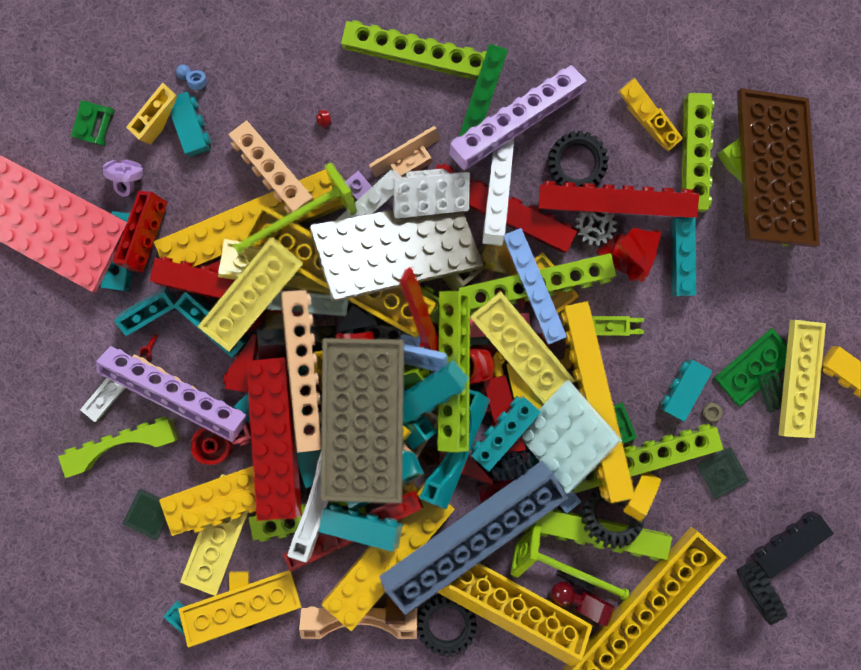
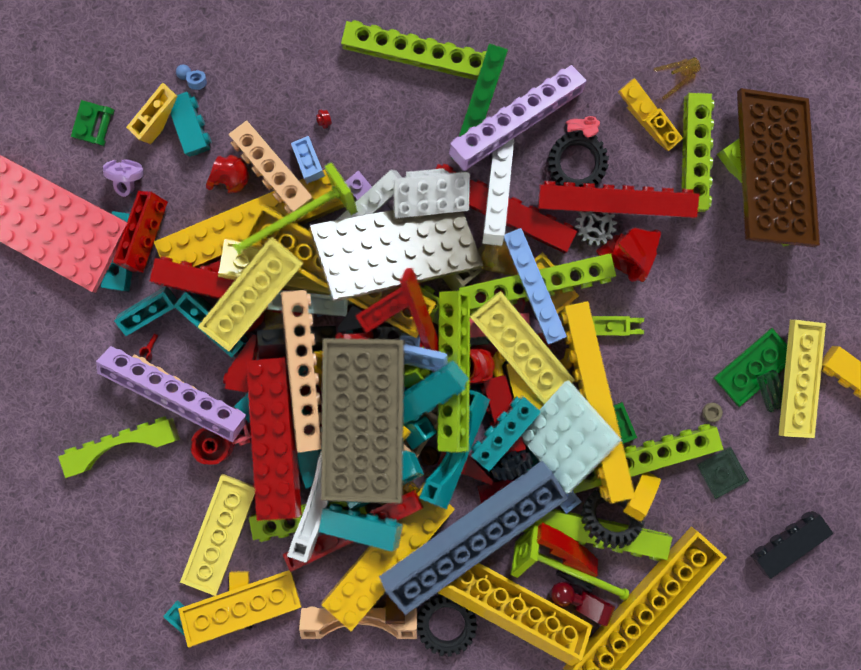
white plate [80,378,125,422] -> none
clear green tile [122,488,167,540] -> none
yellow plate [159,466,256,536] -> none
light nougat bracket [369,126,441,178] -> none
teal brick [660,359,712,422] -> none
teal brick [671,217,696,297] -> none
black tyre [736,561,788,625] -> none
none -> red helmet [206,155,249,194]
none -> light blue plate [291,136,325,184]
none -> red plate [356,287,408,333]
none -> red slope [537,523,598,578]
none -> coral plate [565,116,600,138]
none -> clear yellow plant [653,57,701,100]

